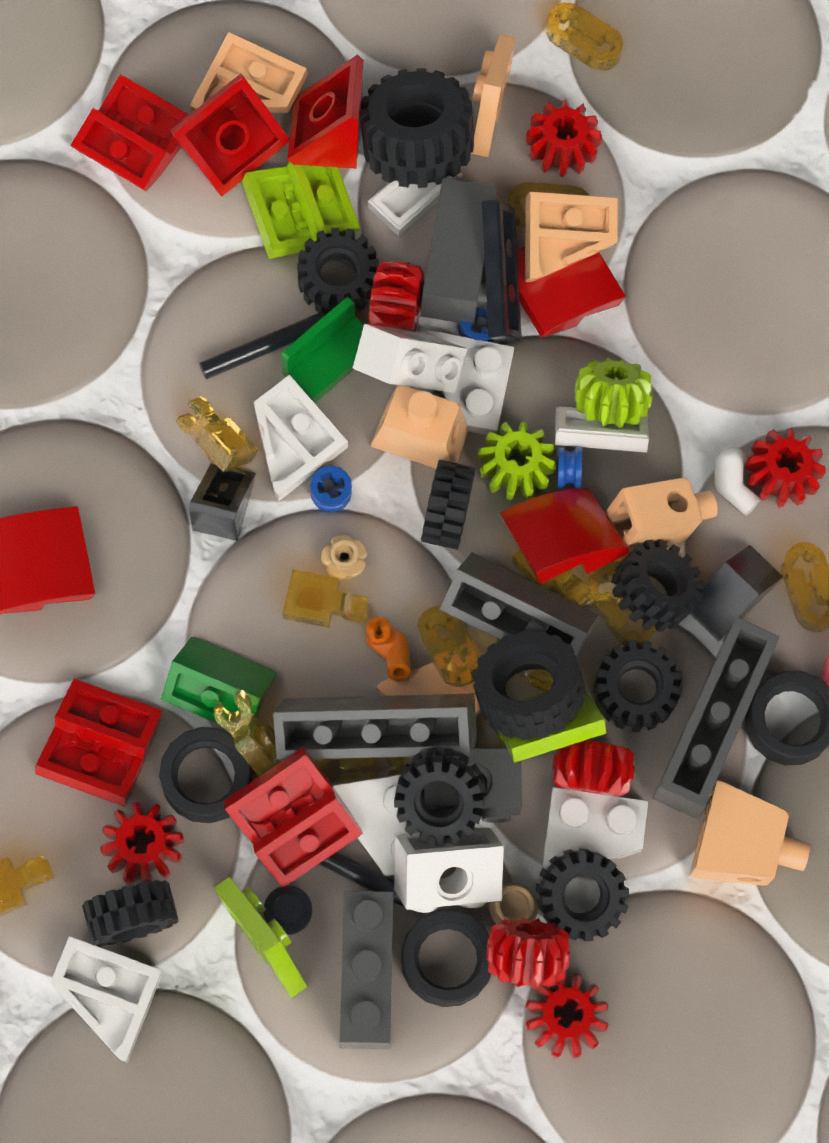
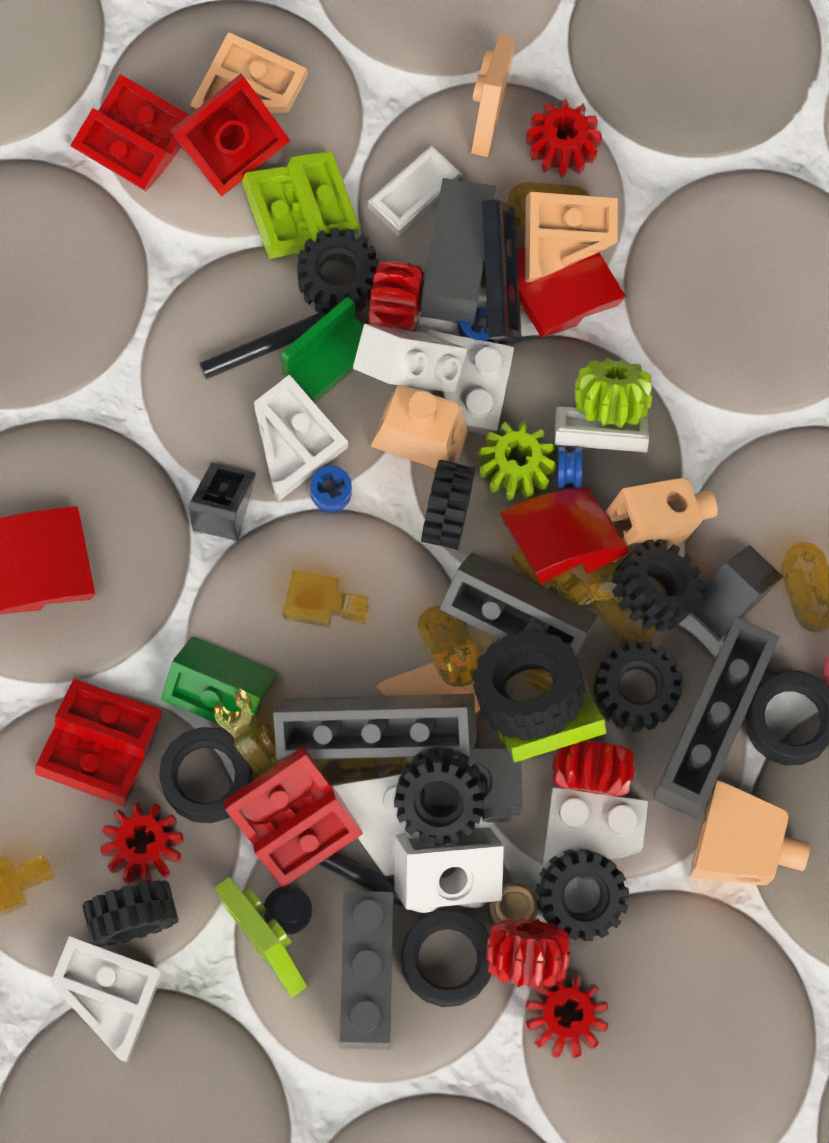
clear yellow plate [176,397,259,472] -> none
red slope [287,54,364,169] -> none
tan plate [321,535,367,580] -> none
black tyre [360,68,474,188] -> none
orange arm [365,617,411,682] -> none
clear yellow beam [546,3,623,71] -> none
white arm [714,447,761,516] -> none
red gear [745,427,826,508] -> none

